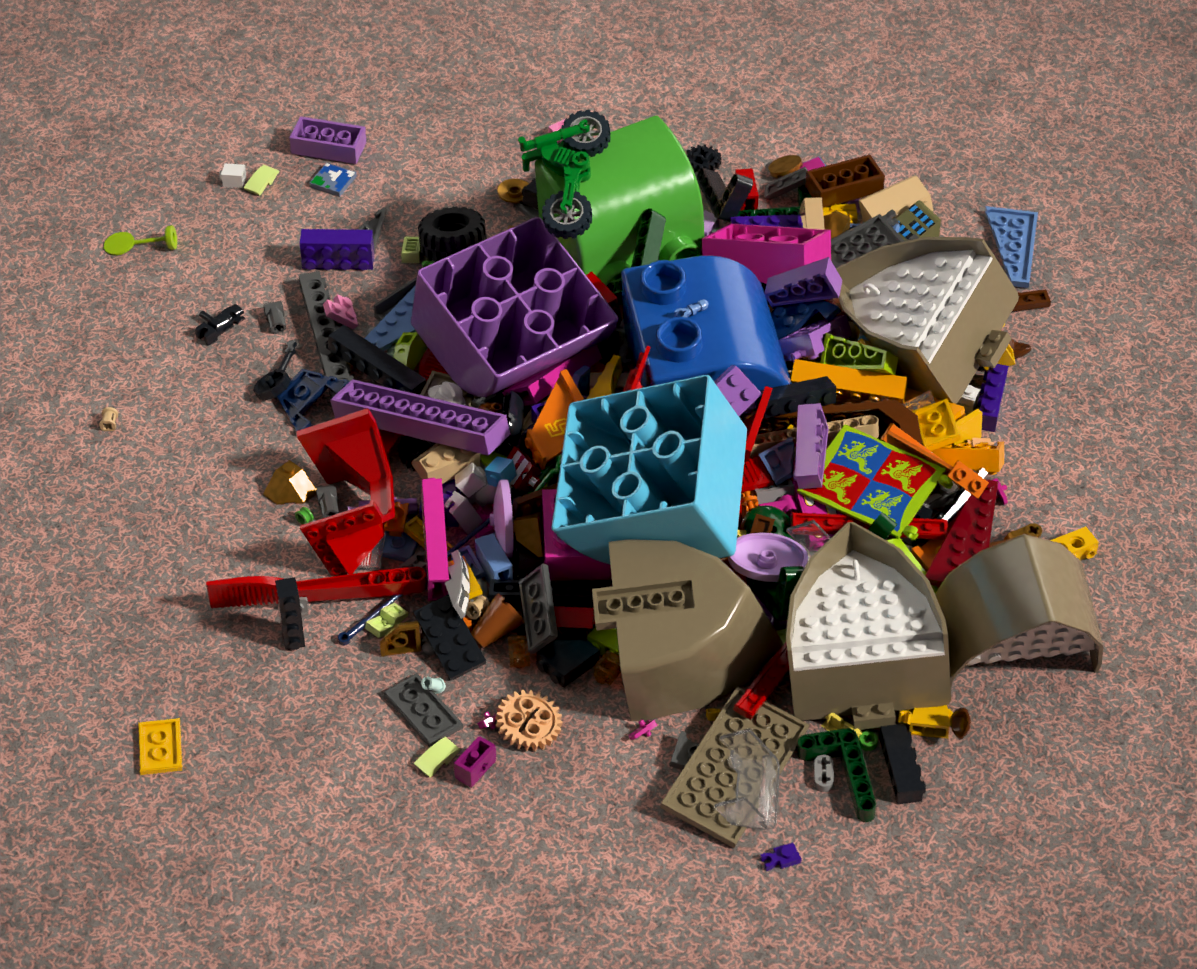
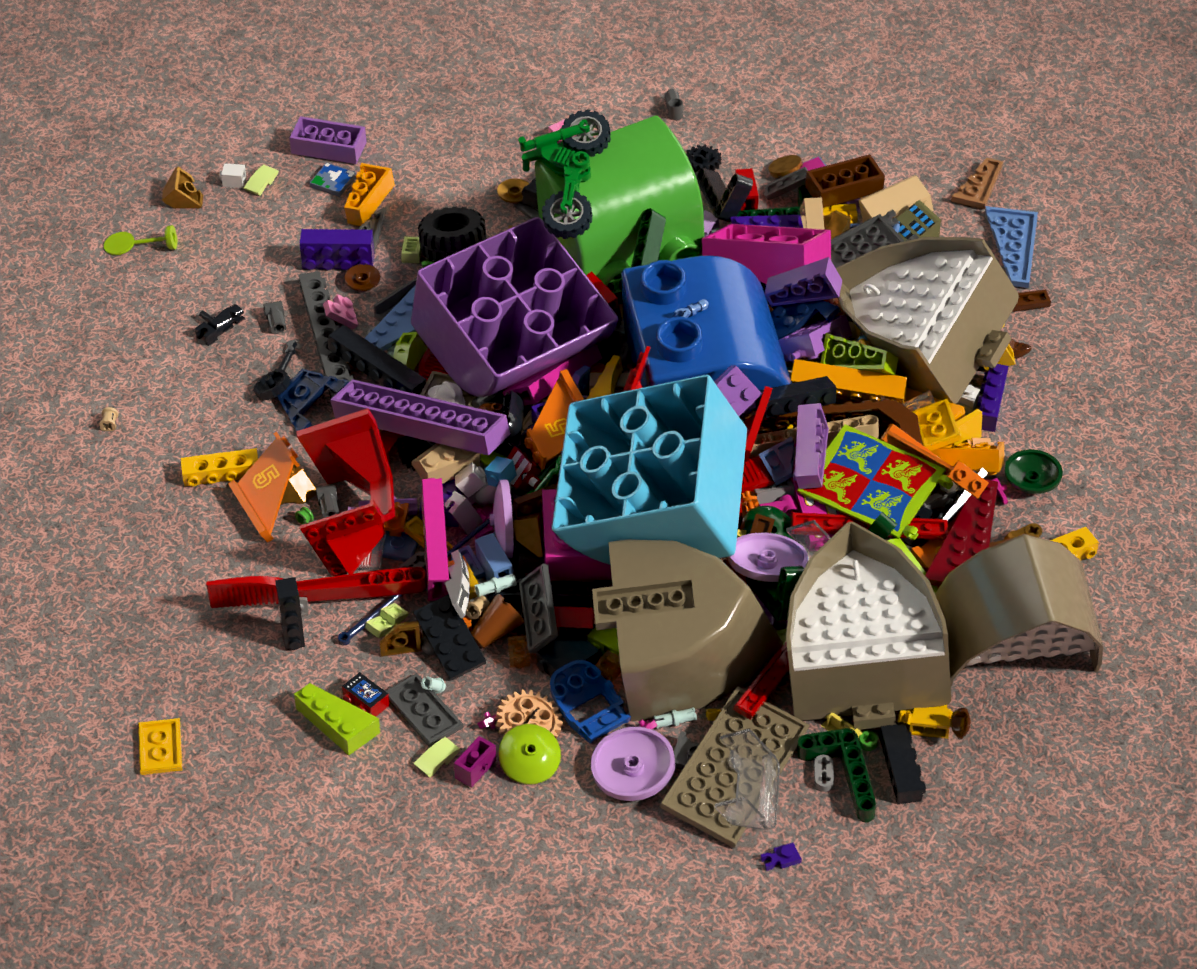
none -> pearl gold slope [162,166,203,209]
none -> yellow brick [181,448,258,486]
none -> orange piece [228,432,300,542]
none -> lime wedge [294,683,380,755]
none -> brick [342,672,389,717]
none -> light orange wedge [344,163,395,226]
none -> reddish brown dish [345,264,381,291]
none -> light aqua pin [475,574,516,597]
none -> lime dish [498,724,561,785]
none -> blue slope [550,660,631,744]
none -> lavender dish [591,727,675,801]
none -> light aqua pin [654,707,697,729]
none -> dark grey piece [664,89,683,121]
none -> medium nougat wing [951,158,1003,209]
none -> dark green dish [1004,449,1063,494]

